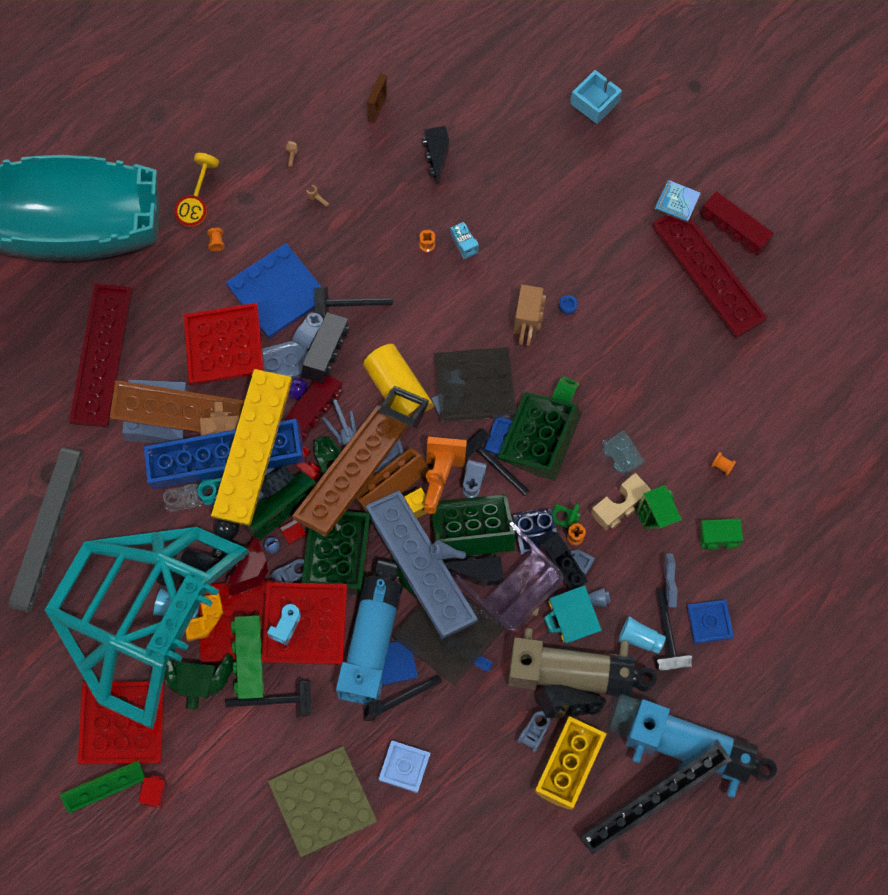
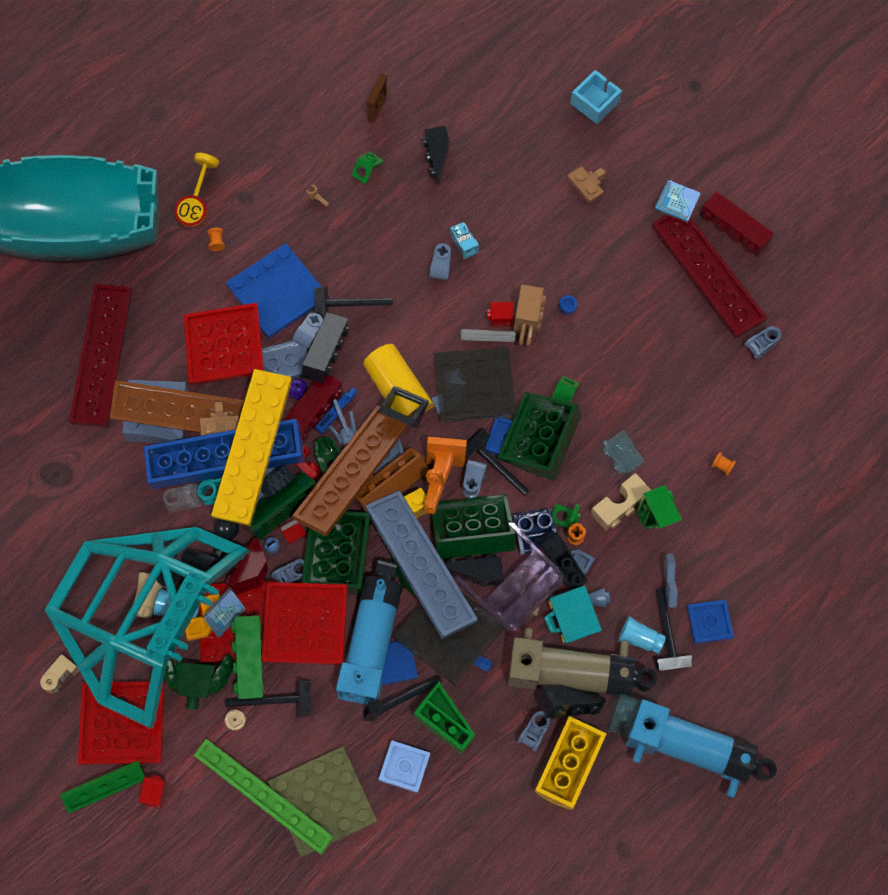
dark grey beam [9,446,83,613] -> none
medium azure leg [267,604,300,646] -> none
medium nougat hand [286,141,298,167] -> none
orange bush [419,230,435,253] -> none
sand blue cone [430,540,466,560] -> none
black brick [580,739,732,855] -> none
green brick [699,519,743,551] -> none
none -> tan leg [40,654,79,694]
none -> tan plant [134,572,163,619]
none -> bright green tile [194,739,335,855]
none -> piece [202,588,246,638]
none -> tan tile [224,709,245,730]
none -> blue piece [315,388,357,434]
none -> green bracket [351,152,384,184]
none -> green wedge [414,682,475,755]
none -> sand blue piece [429,243,451,281]
none -> light grey axle [460,329,516,342]
none -> red brick [487,302,514,327]
none -> medium nougat hinge [567,166,606,204]
none -> sand blue piece [744,326,781,360]

